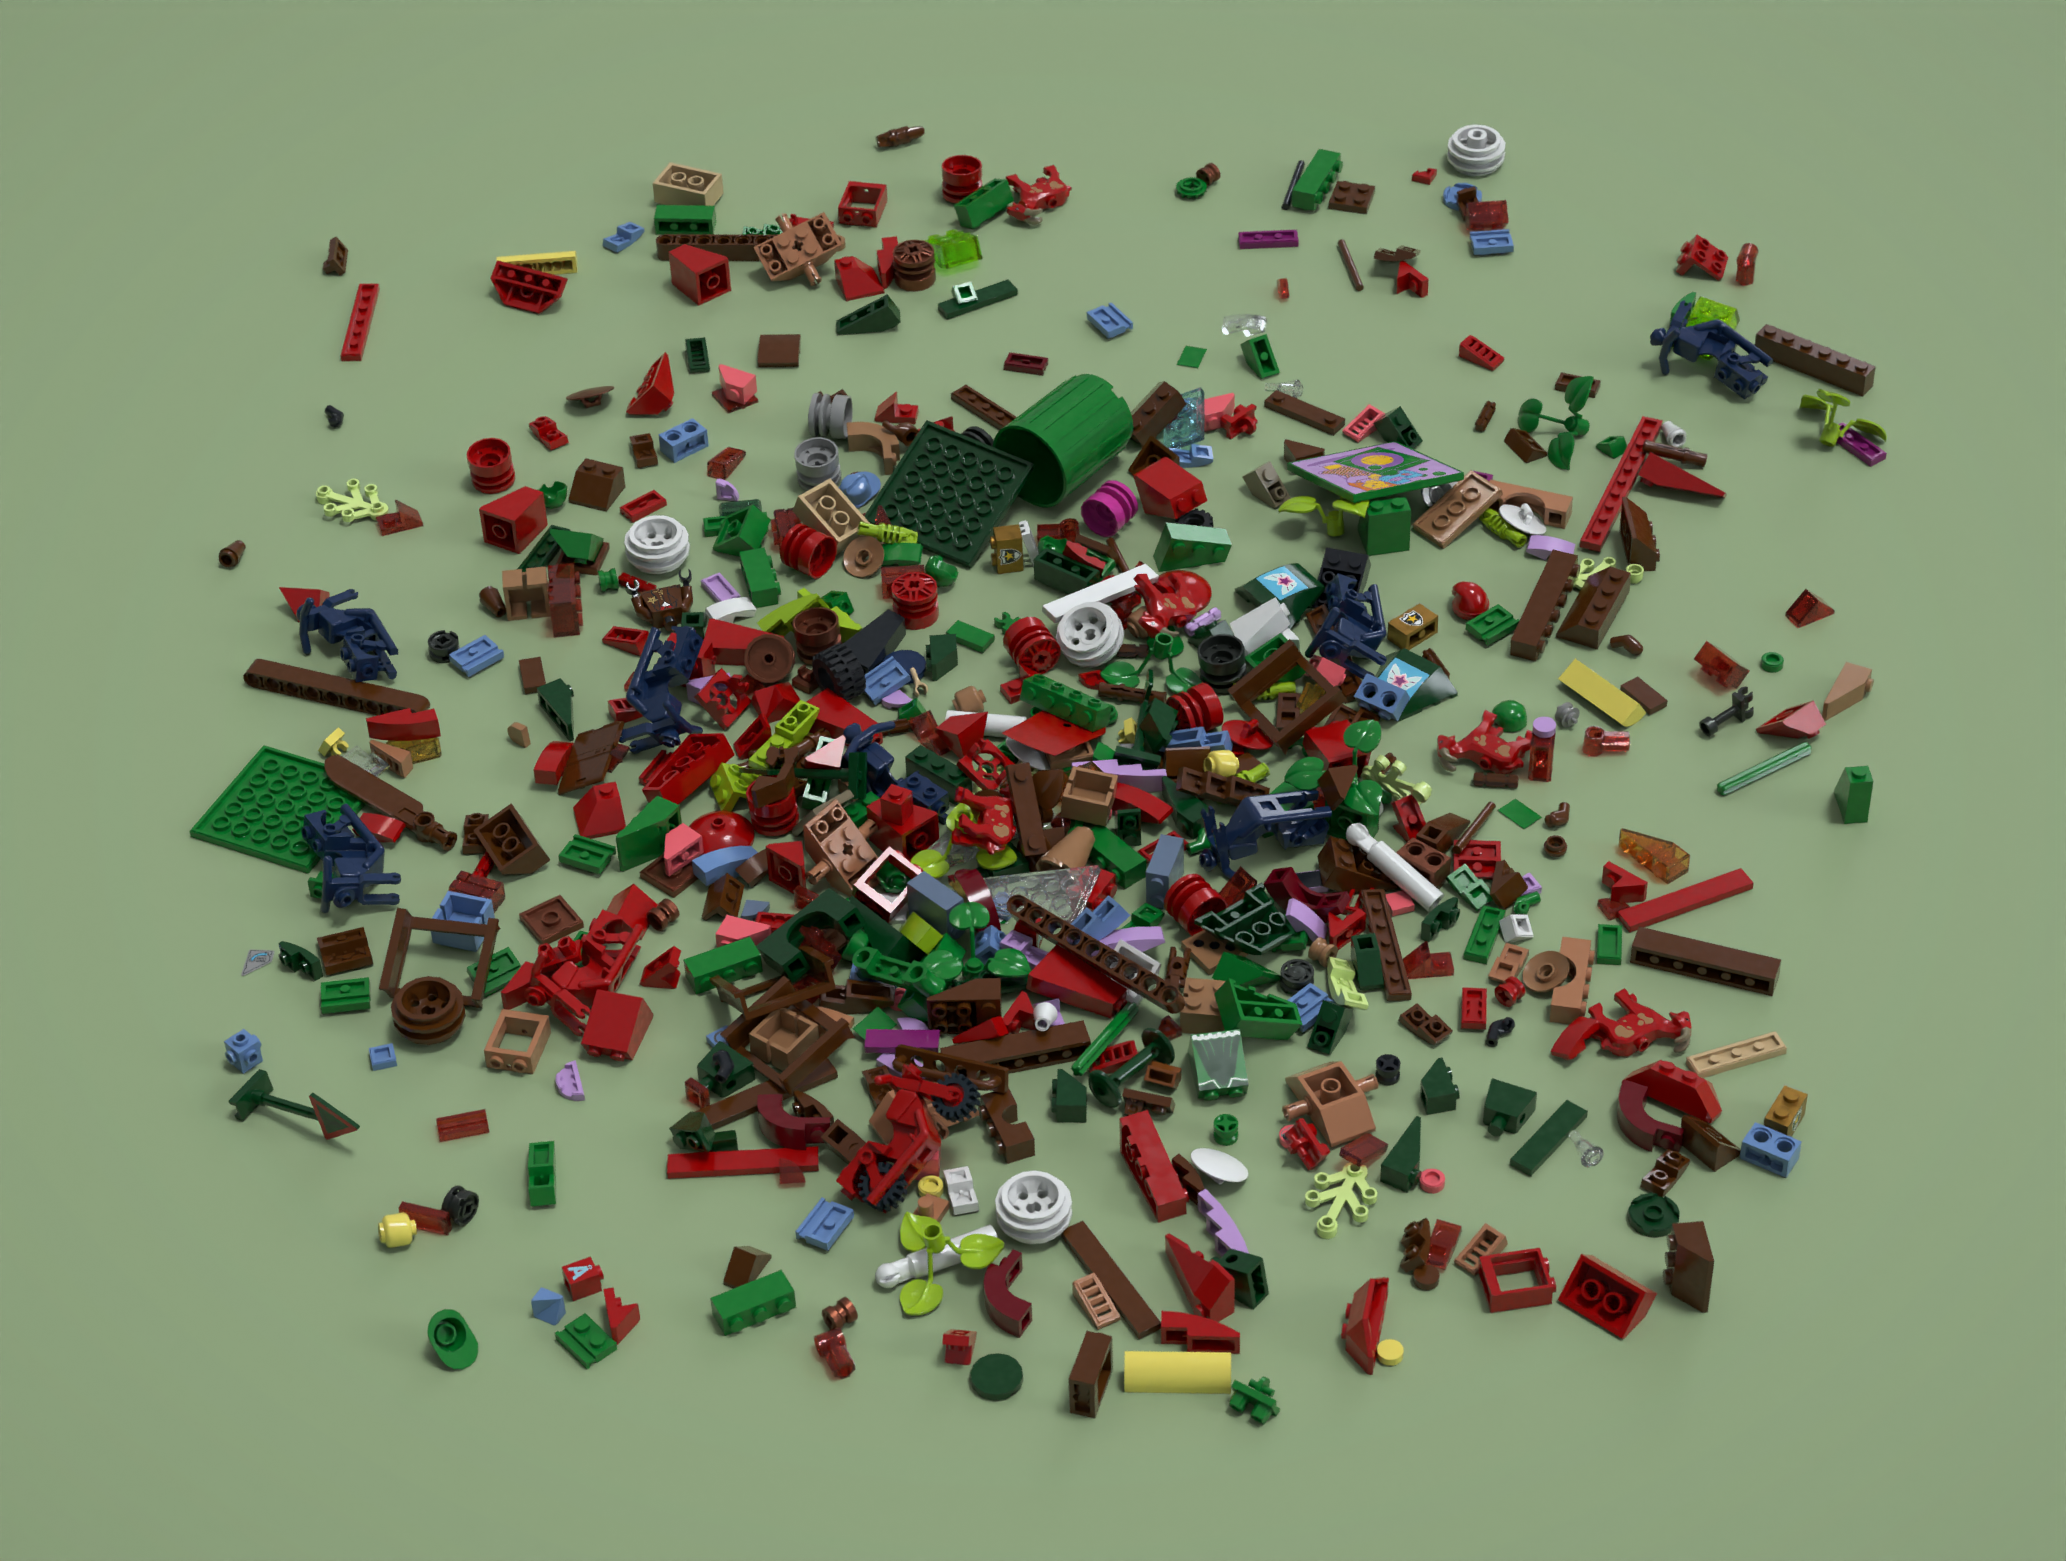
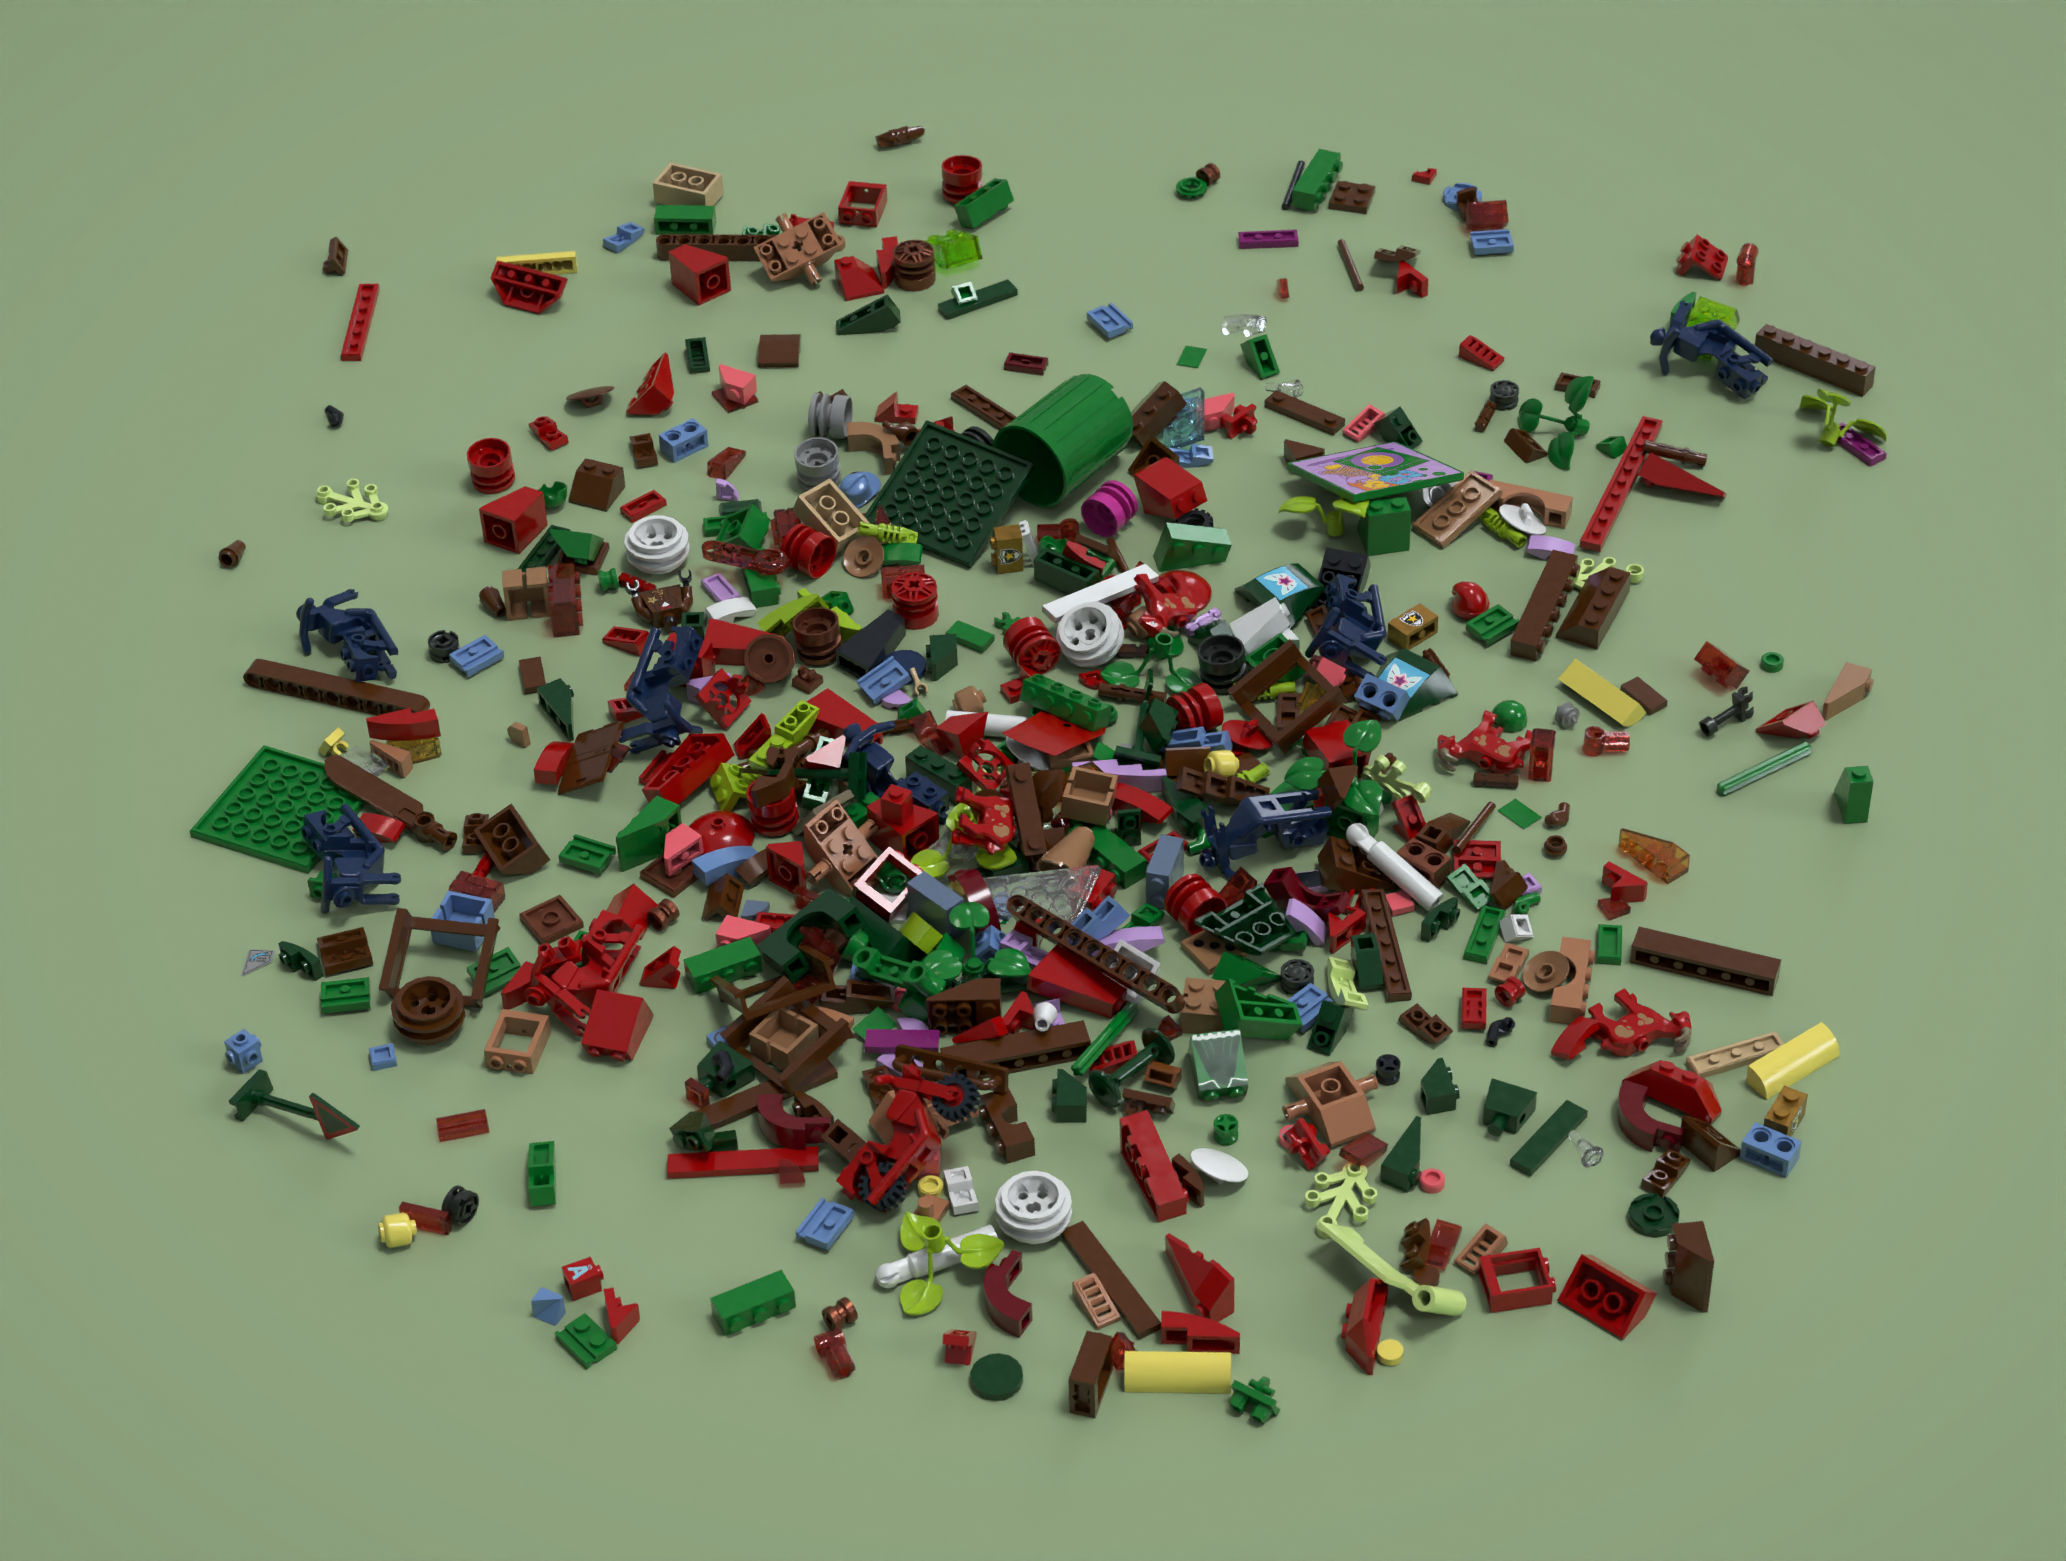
red slope [279,587,330,622] -> none
clear red slope [376,500,423,536] -> none
green piece [427,1309,478,1369] -> none
lavender tile [556,1060,585,1101] -> none
red slope [573,782,626,839] -> none
reddish brown slope [723,1246,772,1289] -> none
red slope [748,682,800,723] -> none
black tyre [812,643,866,701] -> none
green hair [925,555,959,587] -> none
red animal [1006,165,1072,225] -> none
light yellow tile [1118,717,1144,747] -> none
reddish brown hinge [1165,946,1192,1000] -> none
lavender slope [1198,1189,1249,1257] -> none
dark green torso [1210,1249,1269,1310] -> none
dark tan slope [1242,461,1291,508] -> none
medium nougat wheel [1308,937,1338,967] -> none
clear red slope [1403,941,1454,979] -> none
white wheel [1447,125,1506,176] -> none
lavender tile [1533,717,1556,738] -> none
reddish brown arm [1610,635,1643,655] -> none
red tile [1617,868,1754,933] -> none
reddish brown slope [1619,497,1660,571] -> none
white cone [1661,421,1687,447] -> none
clear red slope [1785,589,1835,628] -> none
none -> clear red beam [702,540,790,575]
none -> clear red tile [1112,1332,1136,1370]
none -> yellowish green door [1318,1222,1466,1316]
none -> pearl dark grey wheel [1489,380,1519,411]
none -> light yellow brick [1746,1022,1840,1100]

